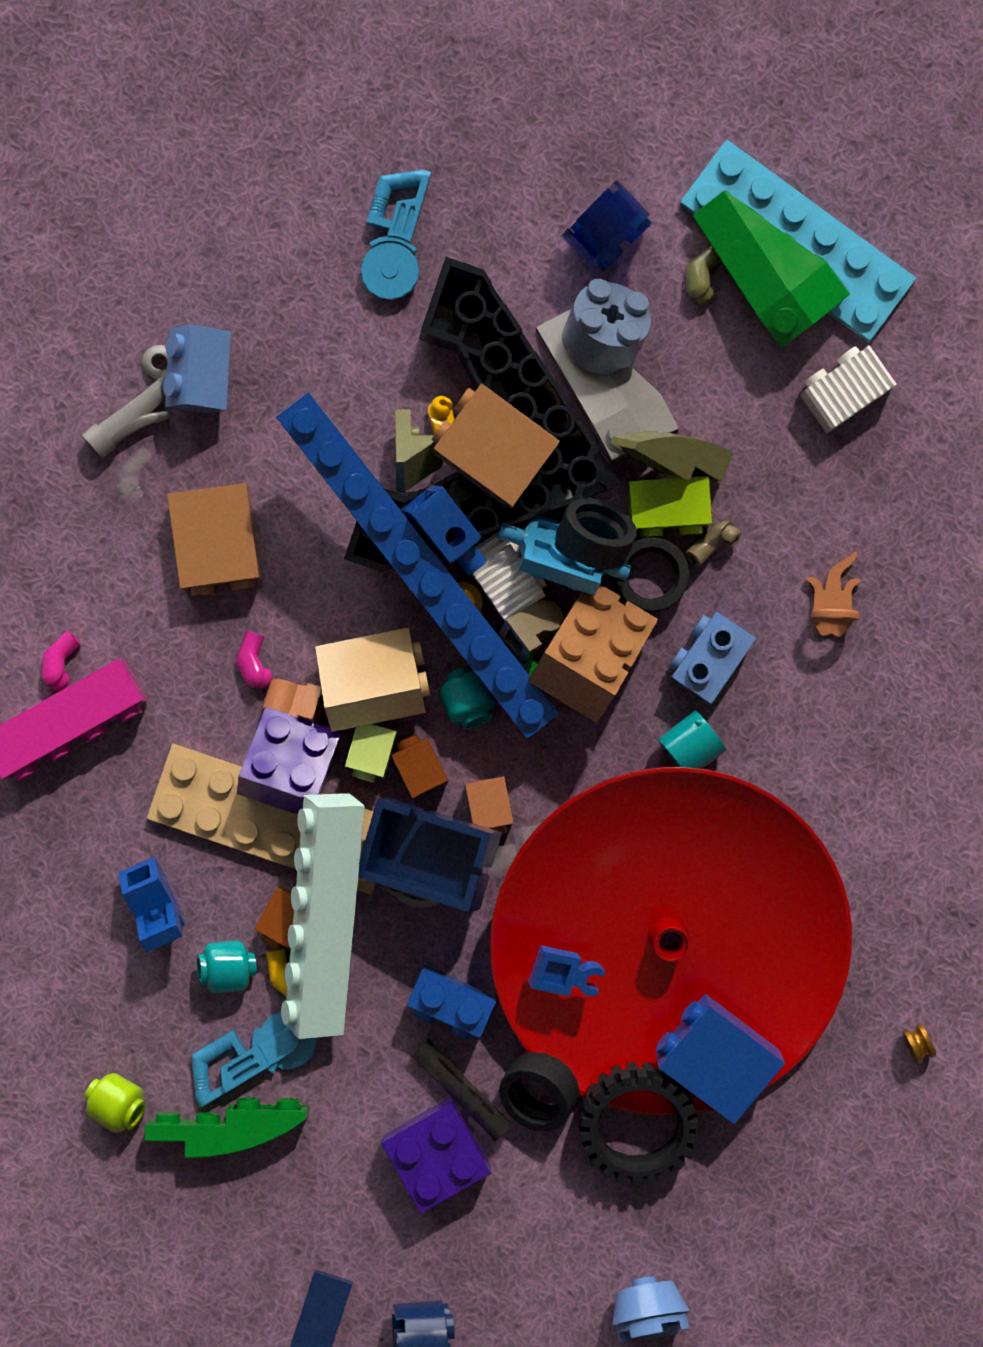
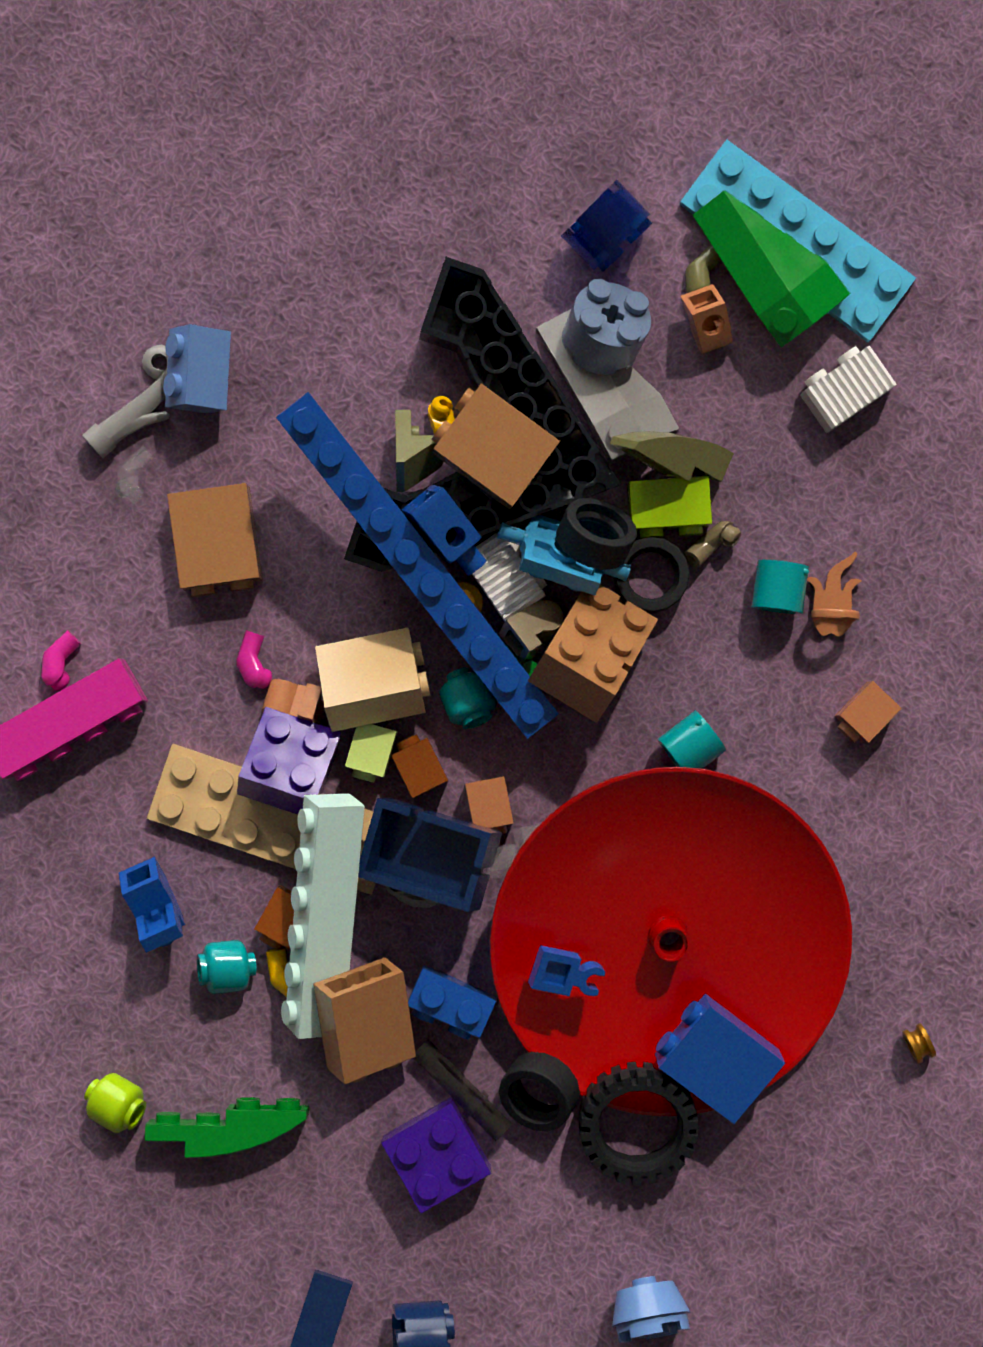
dark azure piece [191,1011,317,1108] -> none
dark azure piece [361,170,432,300] -> none
medium blue brick [668,611,756,705] -> none
none -> medium nougat brick [313,957,416,1084]
none -> nougat leg [680,284,733,354]
none -> teal piece [751,559,809,614]
none -> nougat brick [835,681,902,743]

